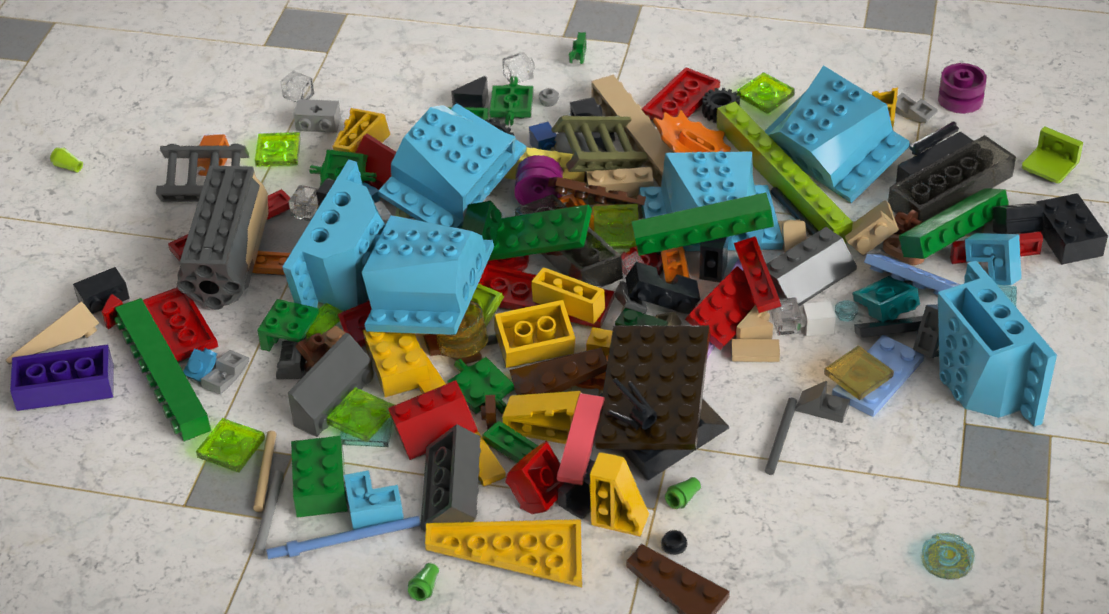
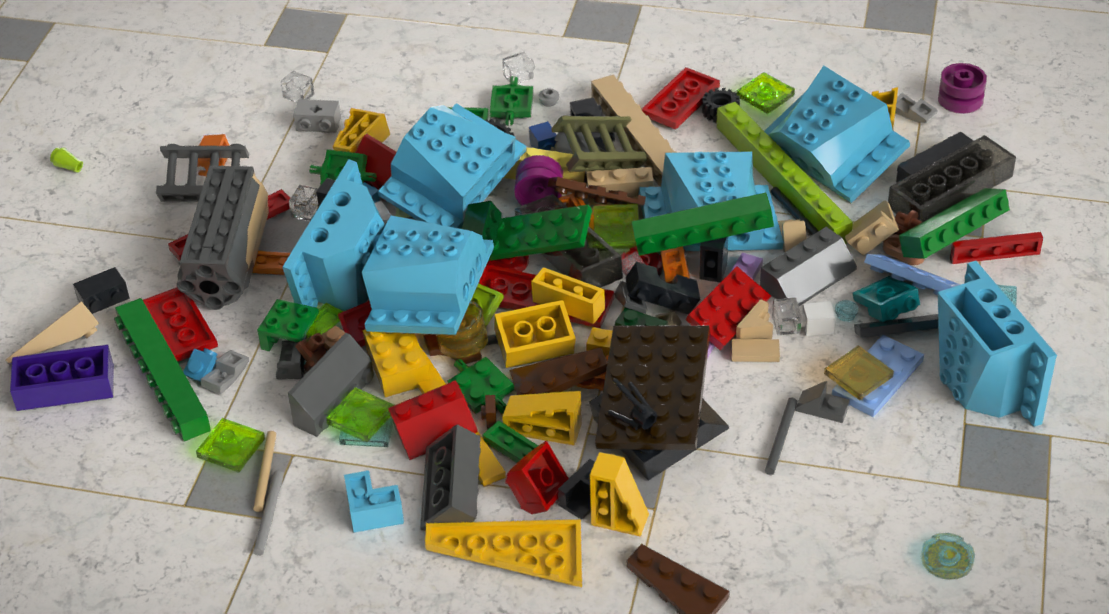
red slope [102,294,123,329] -> none
clear neon green plate [255,132,301,167] -> none
medium blue bar [266,516,420,559] -> none
green brick [291,436,348,518] -> none
bright green cone [408,563,439,601] -> none
black slope [451,76,488,108] -> none
coral tile [557,393,604,485] -> none
green plate [569,32,587,64] -> none
orange piece [653,110,731,153] -> none
black plate [661,530,687,555] -> none
bright green cone [665,477,701,509] -> none
red plate [734,236,781,313] -> none
black axle [909,122,959,155] -> none
dark grey hinge [913,304,939,358] -> none
medium azure panel [965,233,1022,285] -> none
black brick [993,203,1043,234] -> none
lime bracket [1022,126,1083,184] -> none
black brick [1036,193,1108,265] -> none

